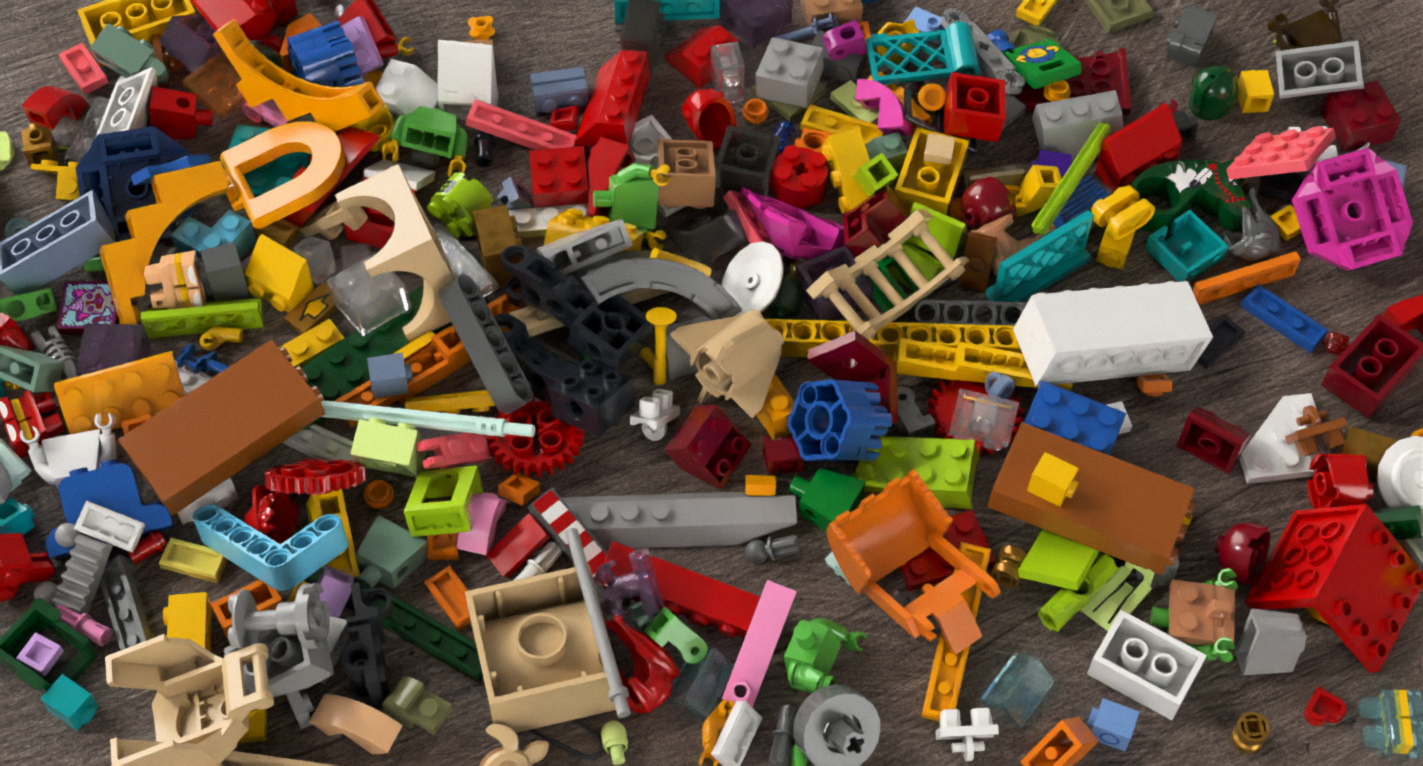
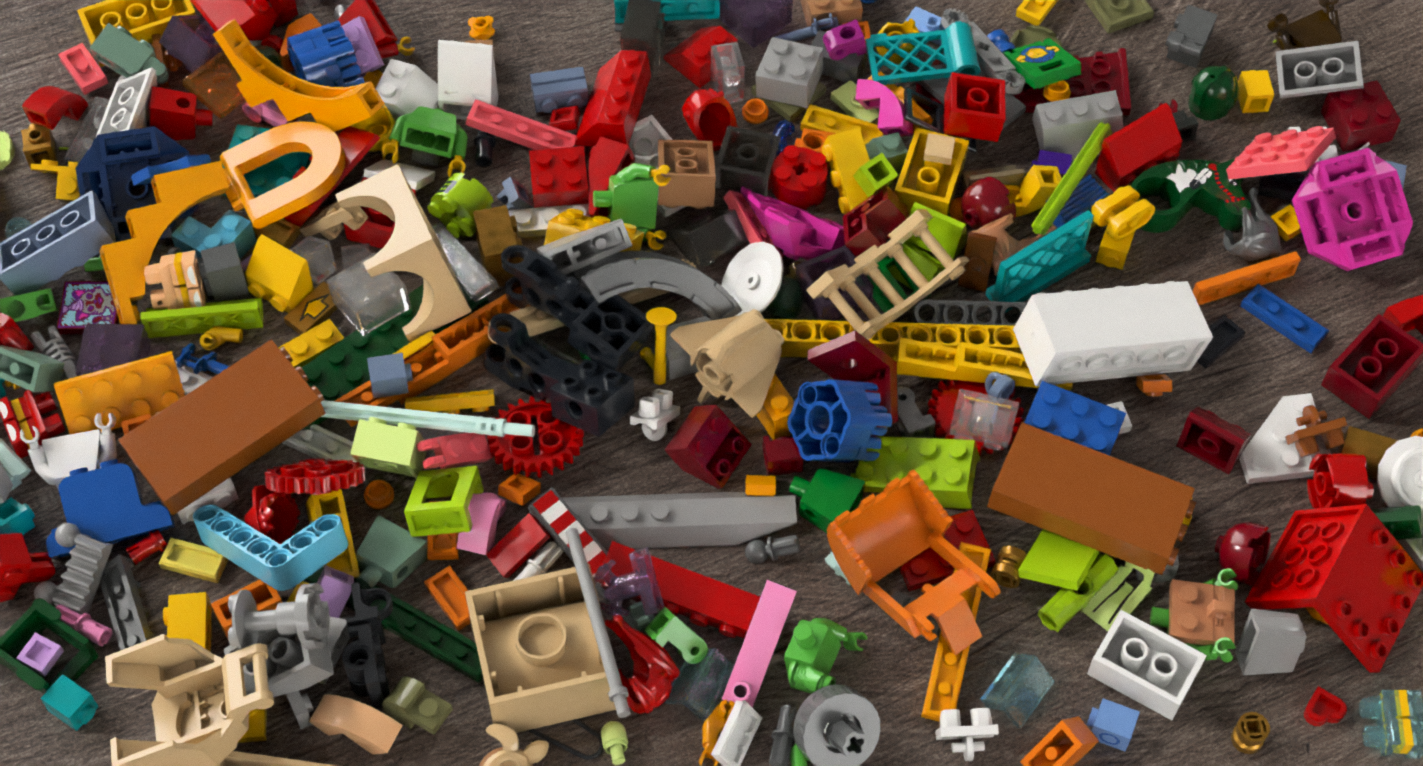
white plate [74,501,146,553] -> none
dark grey beam [438,274,533,414] -> none
yellow tile [650,248,712,277] -> none
light orange tile [918,83,946,111] -> none
yellow brick [1027,452,1079,507] -> none
teal piece [1145,210,1228,283] -> none
clear red plate [1321,332,1349,355] -> none

